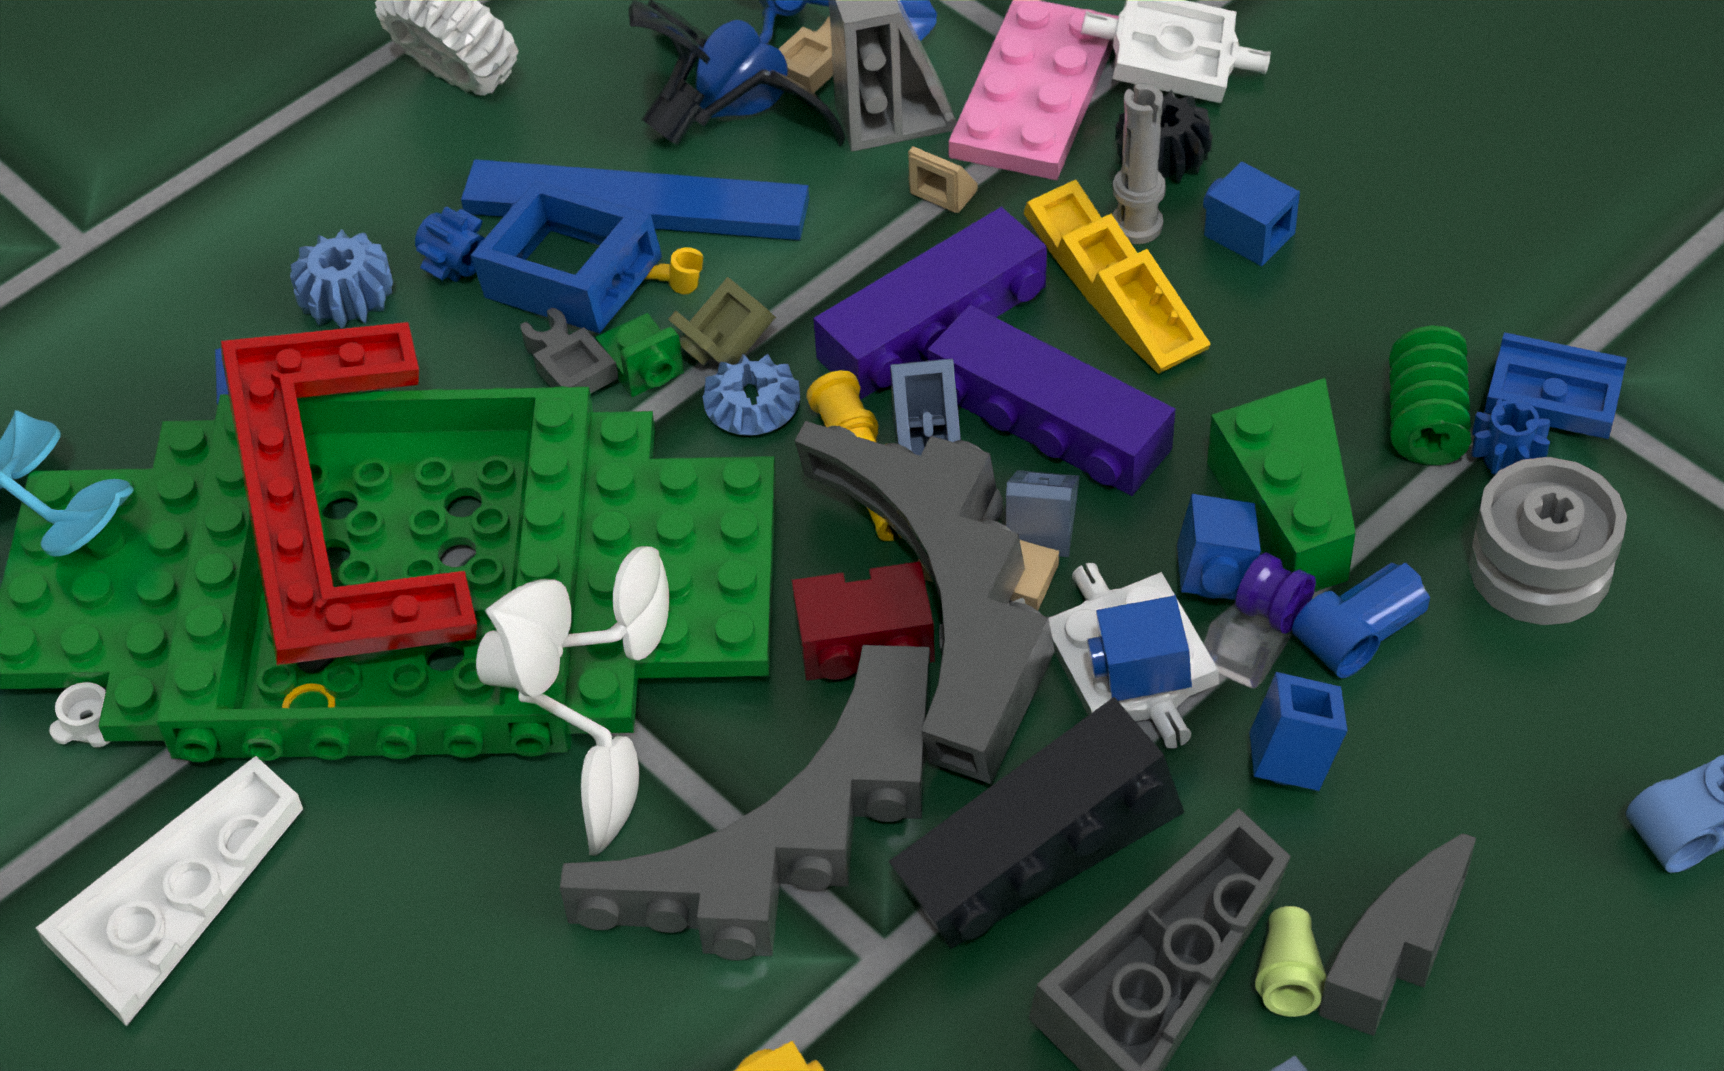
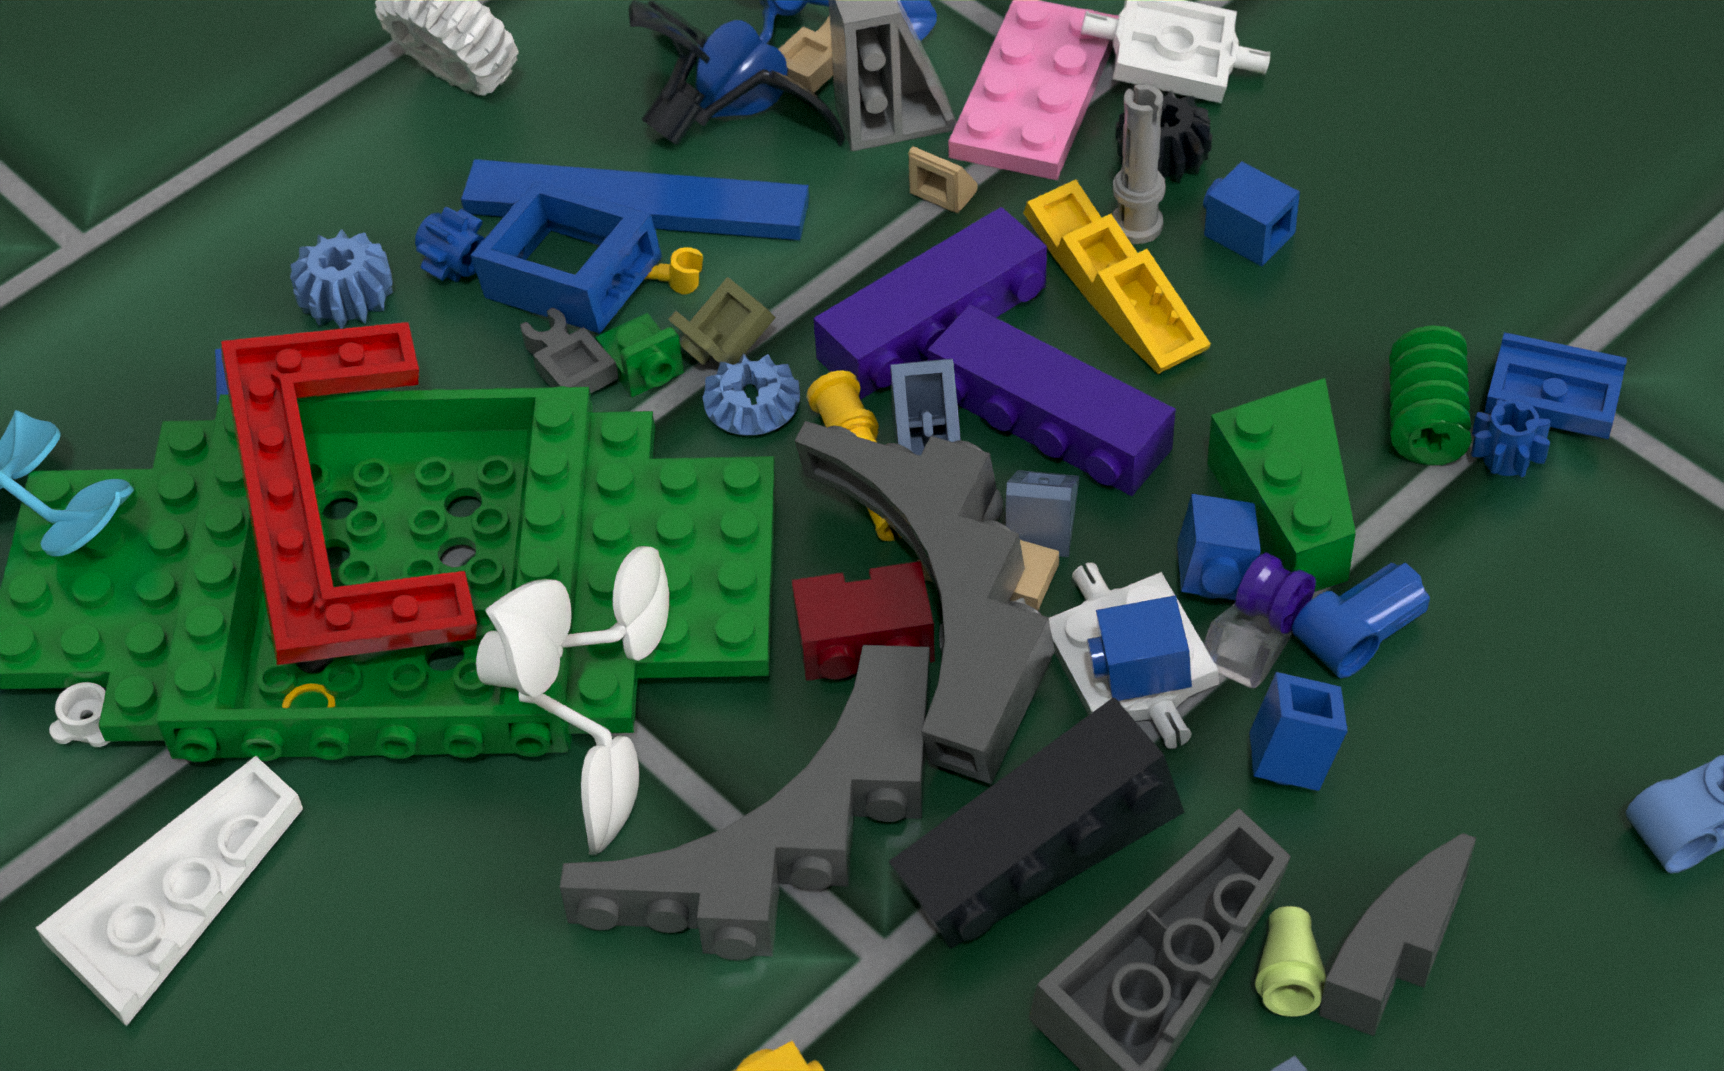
light grey wheel [1468,457,1627,625] -> none

